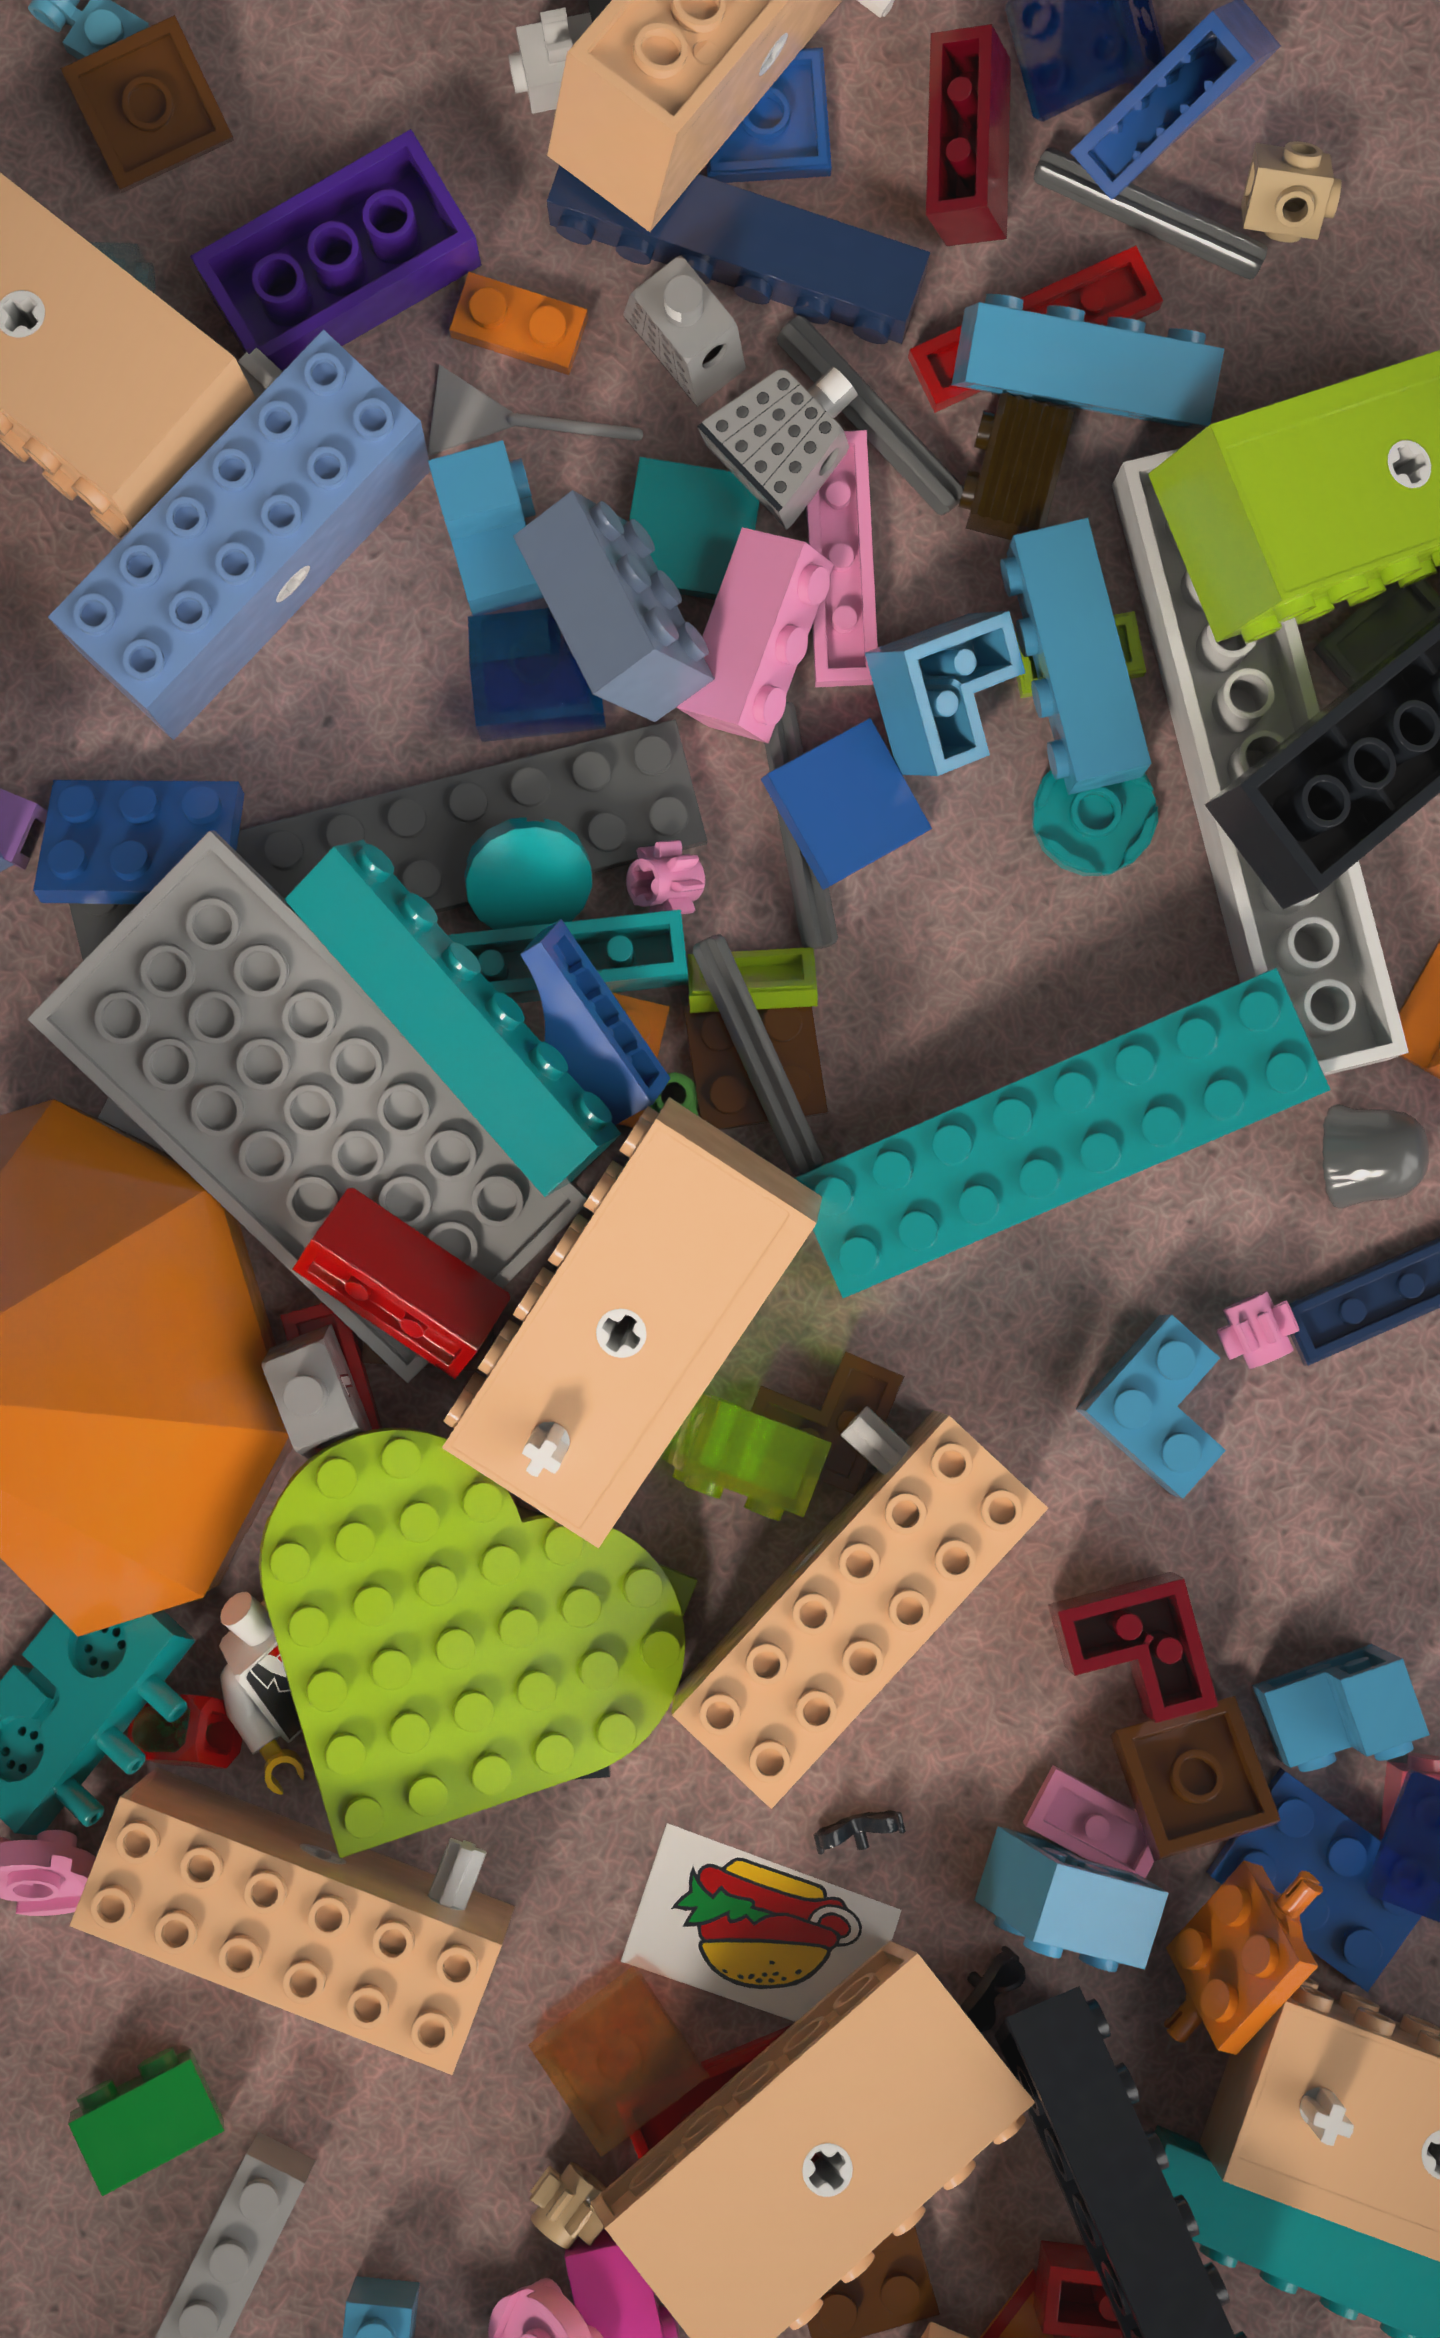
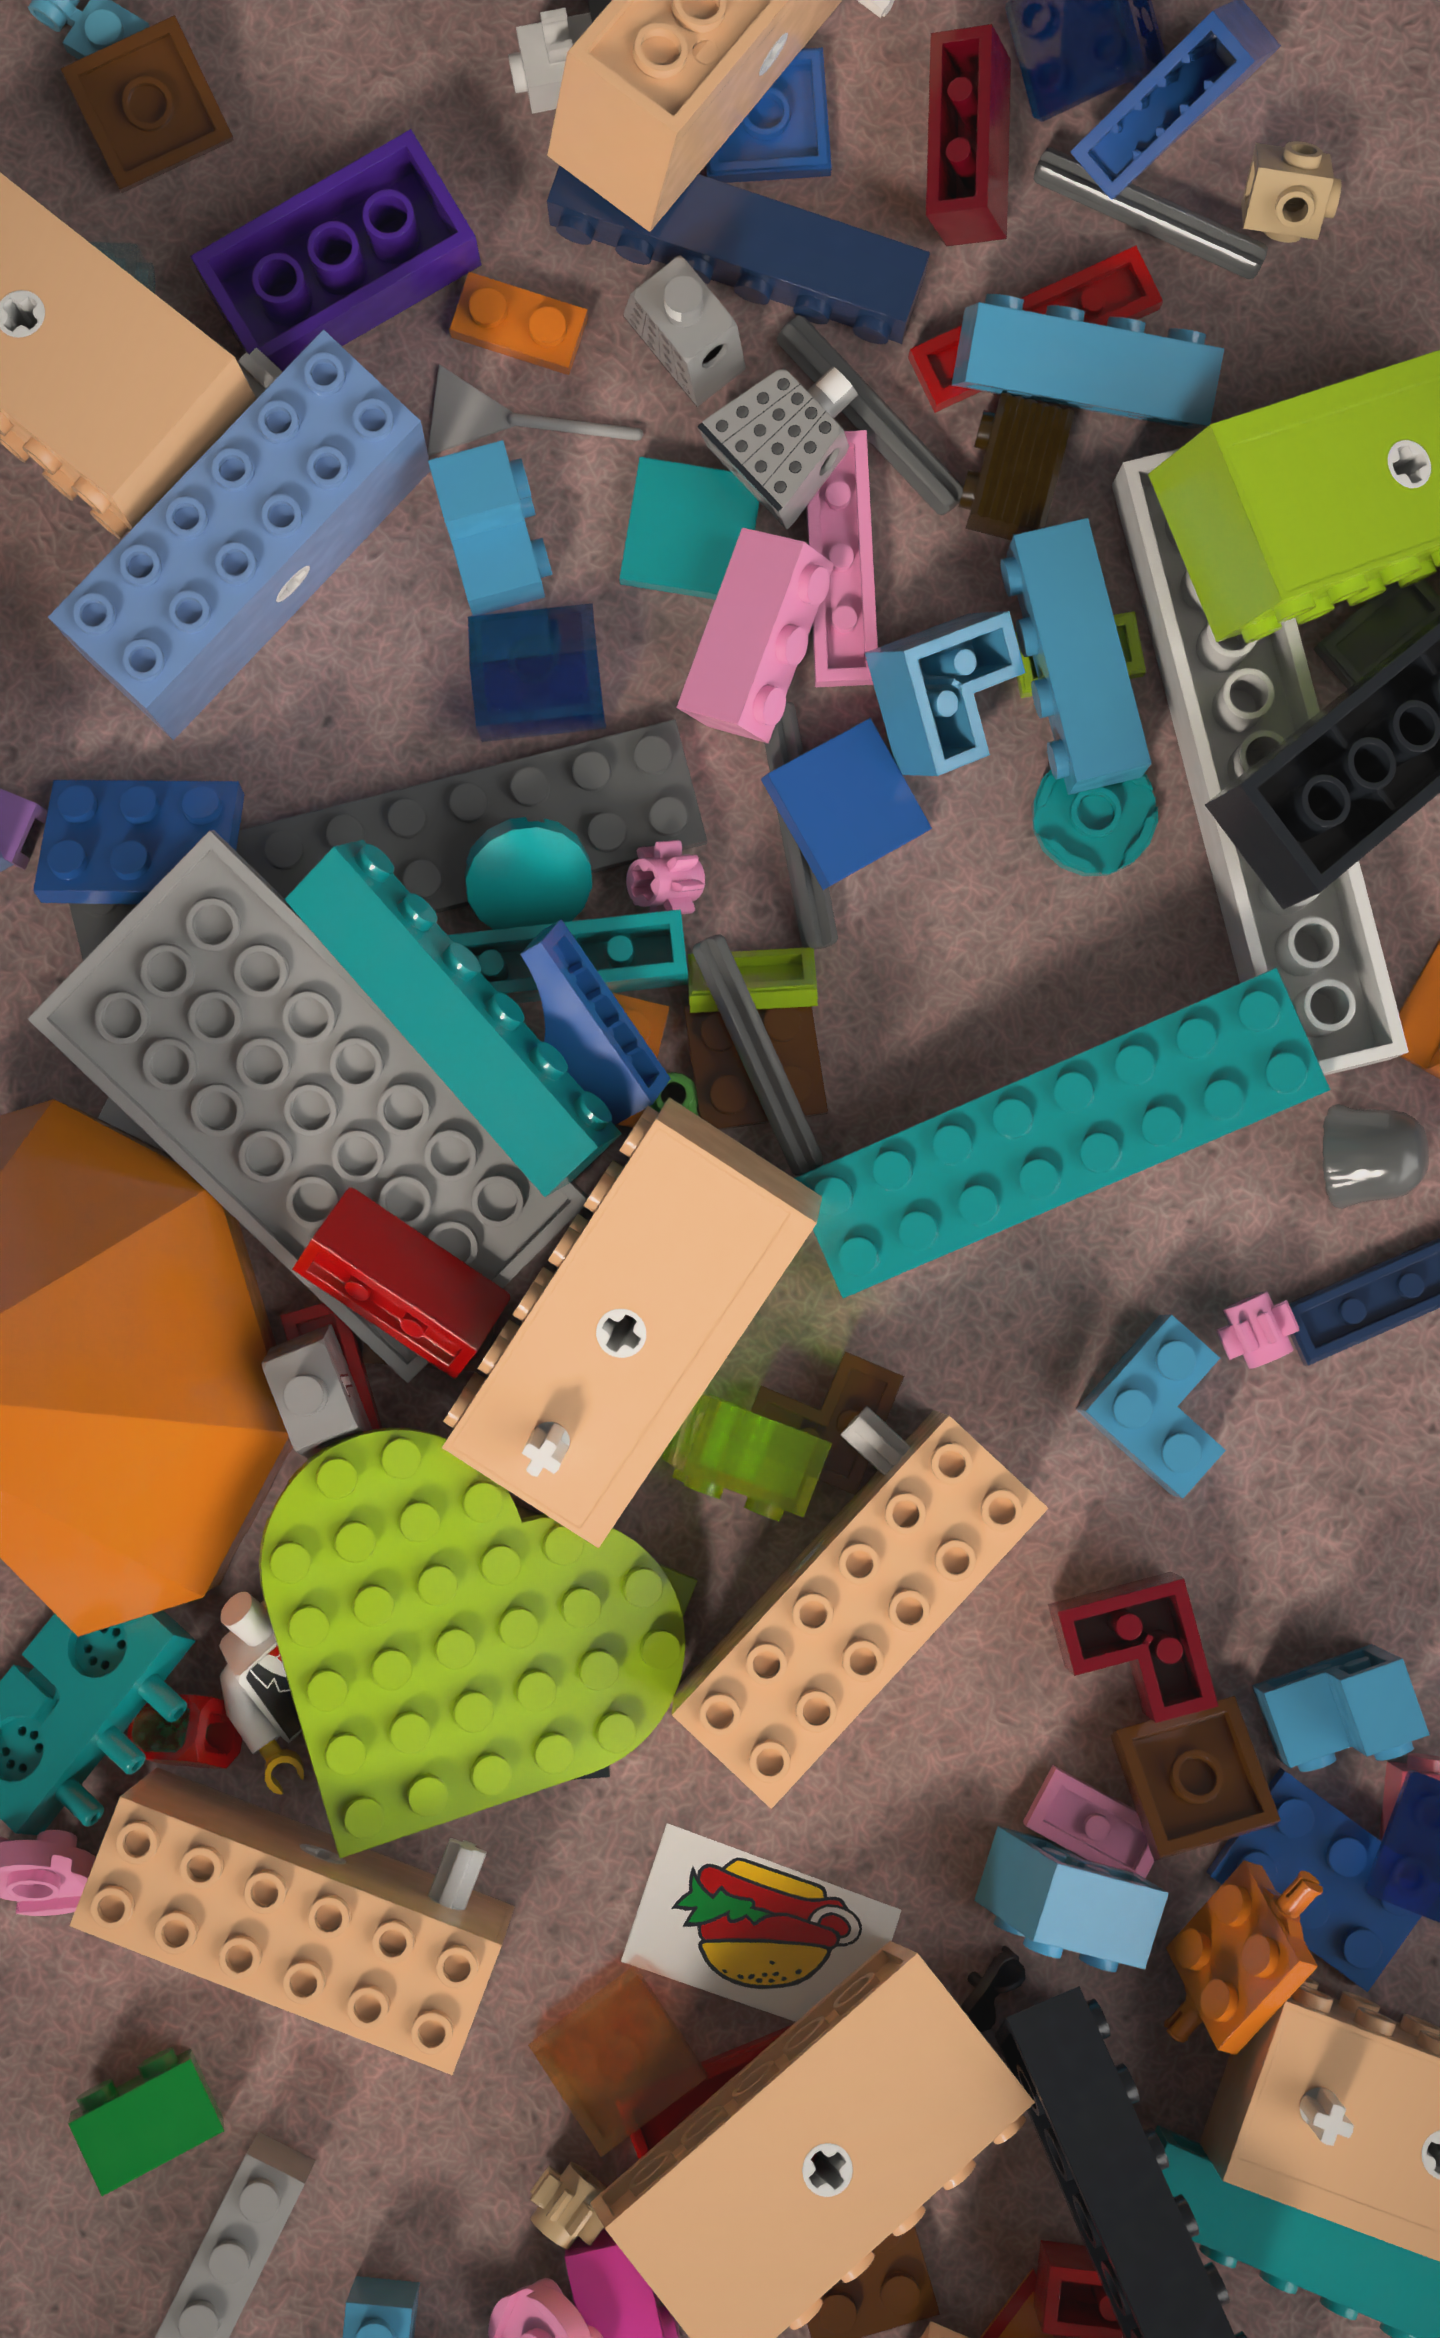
sand blue brick [513,490,715,722] -> none
black piece [813,1810,906,1855] -> none

